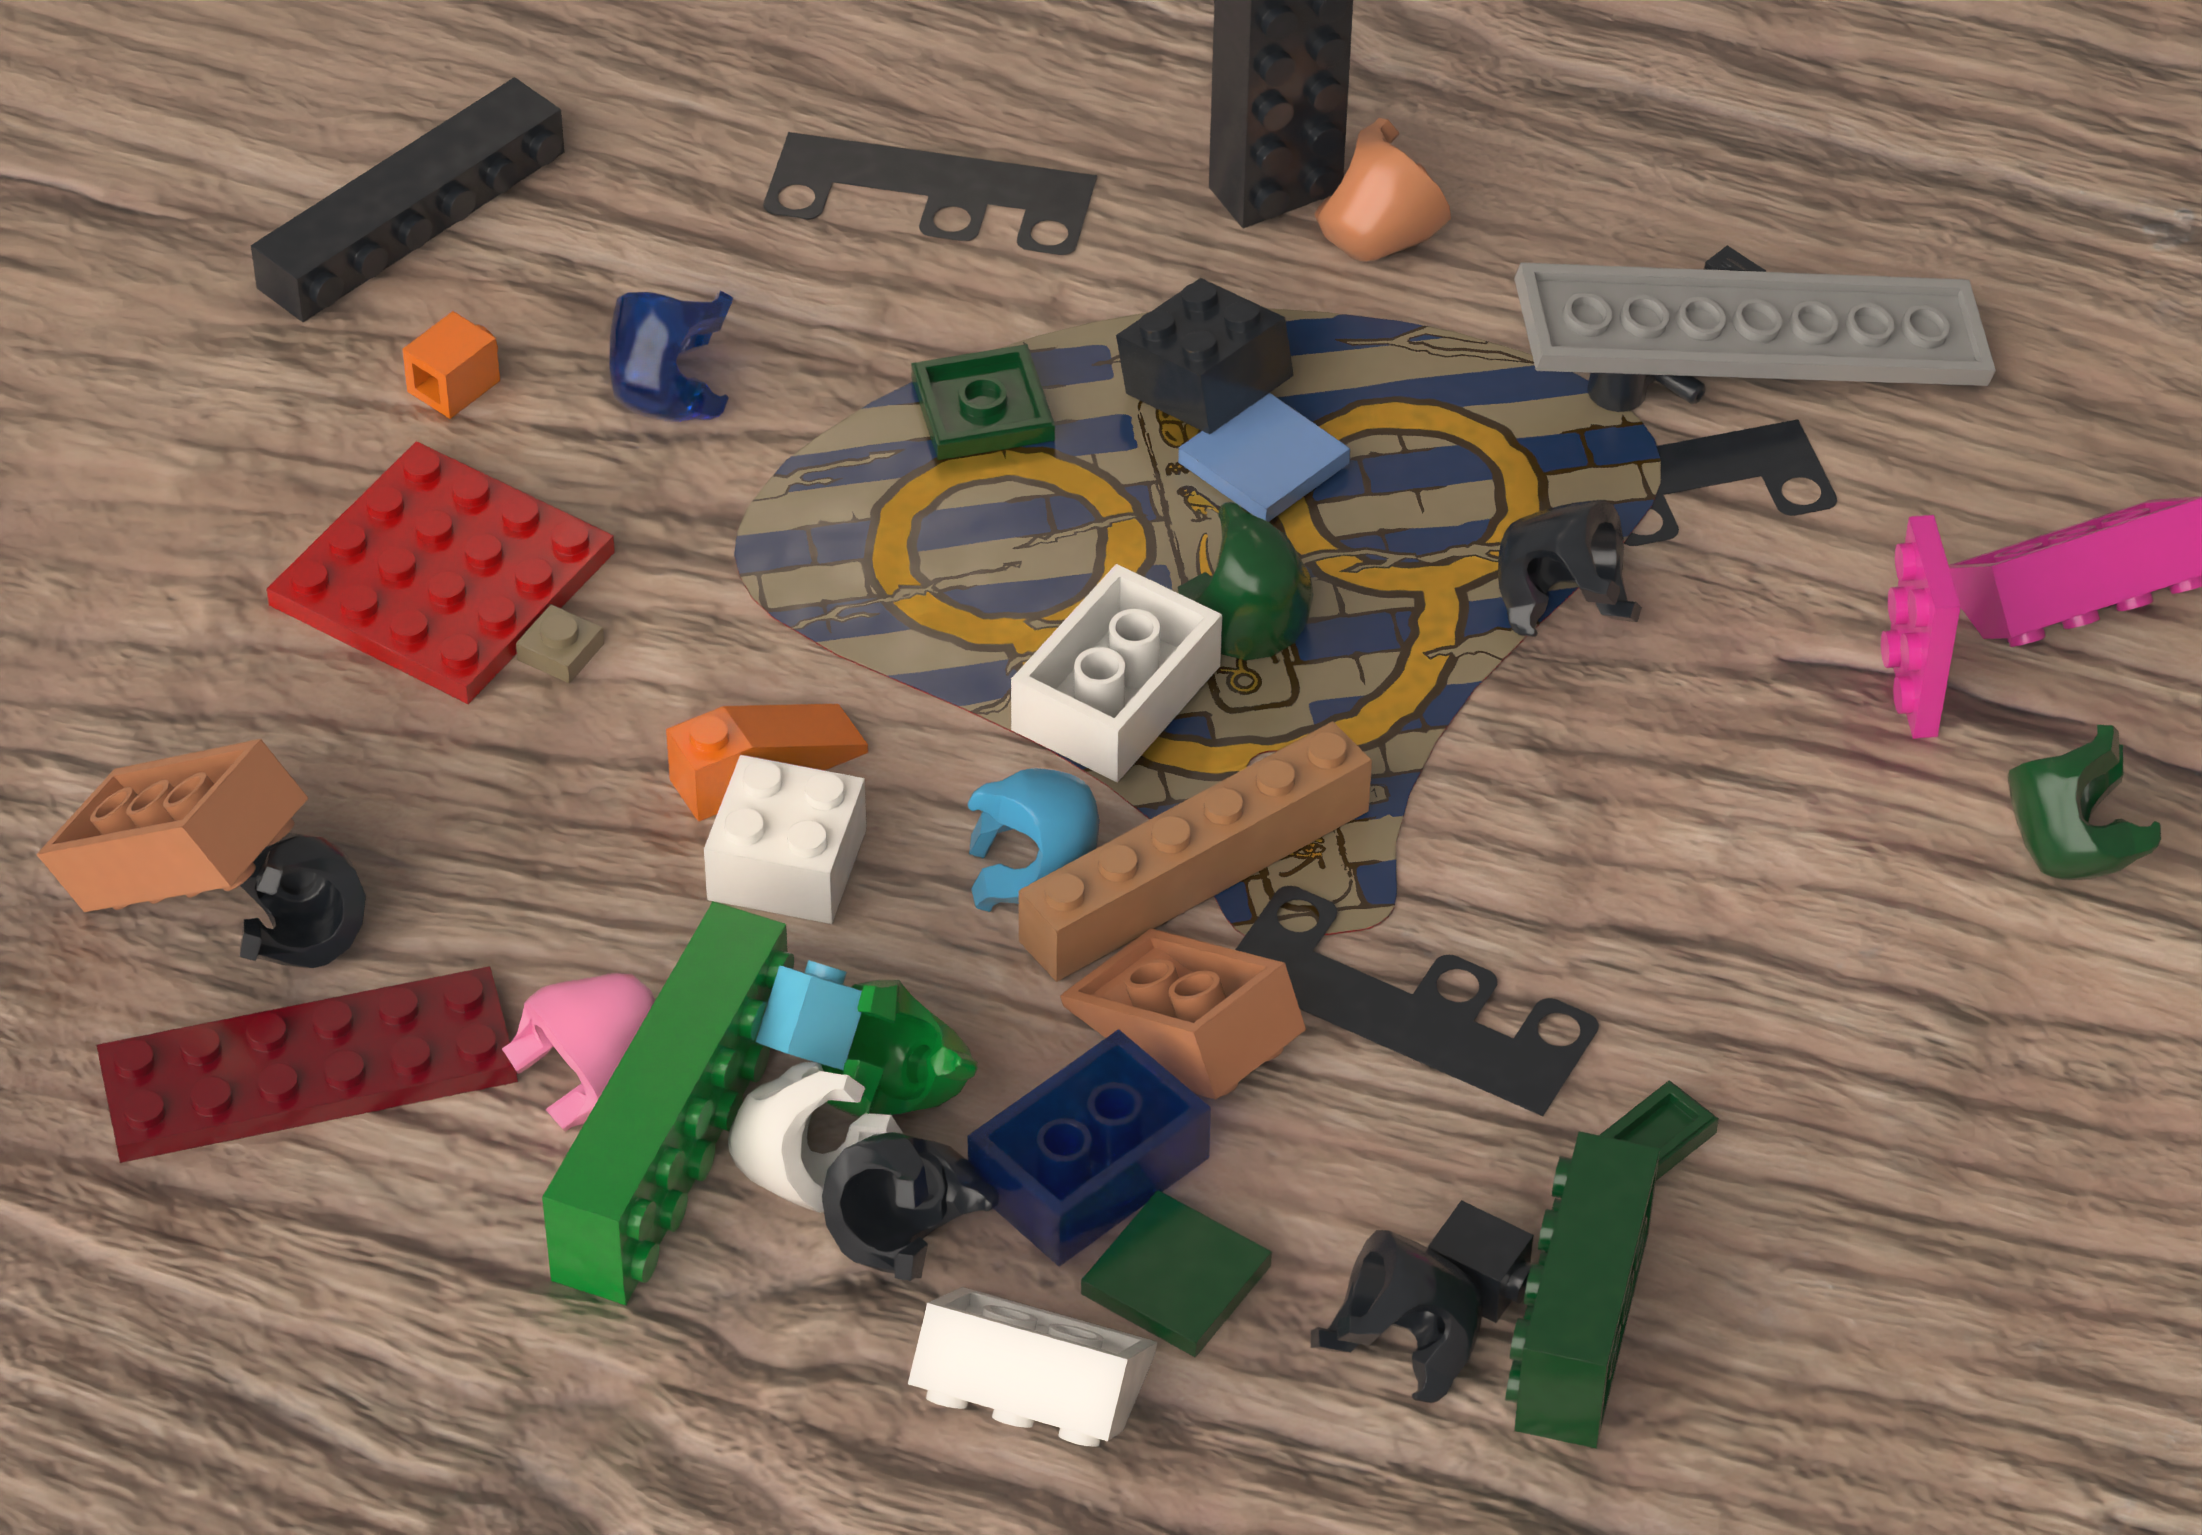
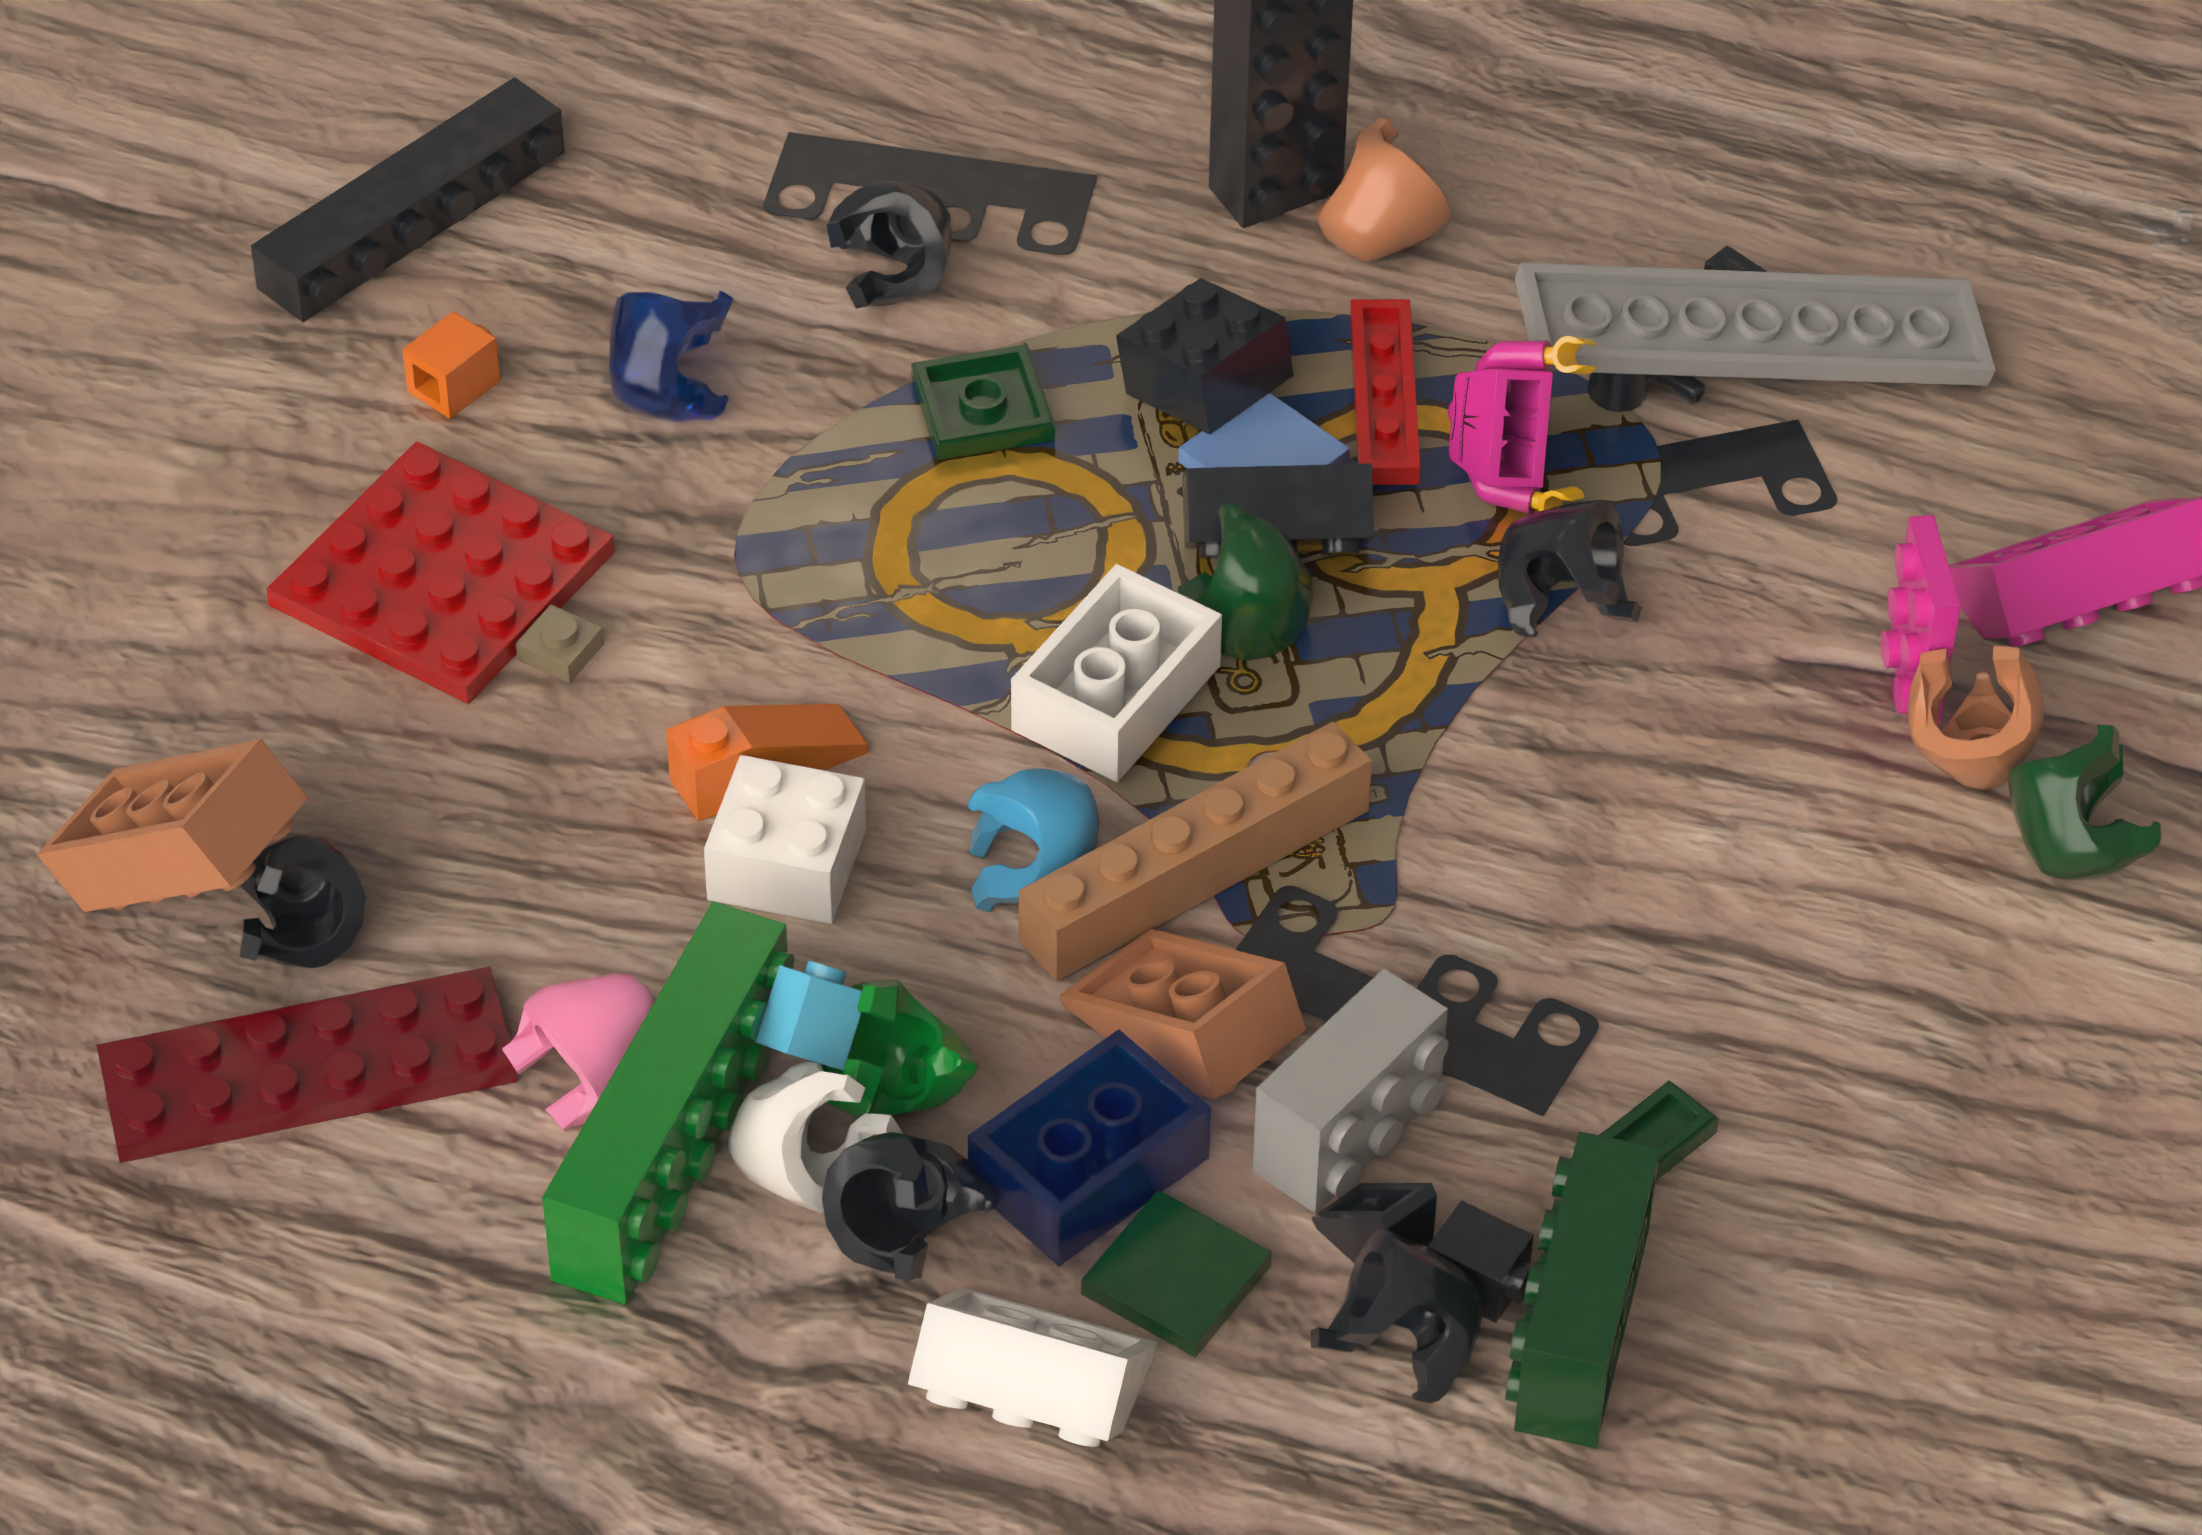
none -> black piece [826,181,952,309]
none -> black brick [1182,463,1374,559]
none -> light grey brick [1252,968,1448,1214]
none -> black slope [1311,1183,1437,1264]
none -> red plate [1350,299,1420,485]
none -> dark pink torso [1448,336,1596,514]
none -> nougat piece [1908,646,2044,791]

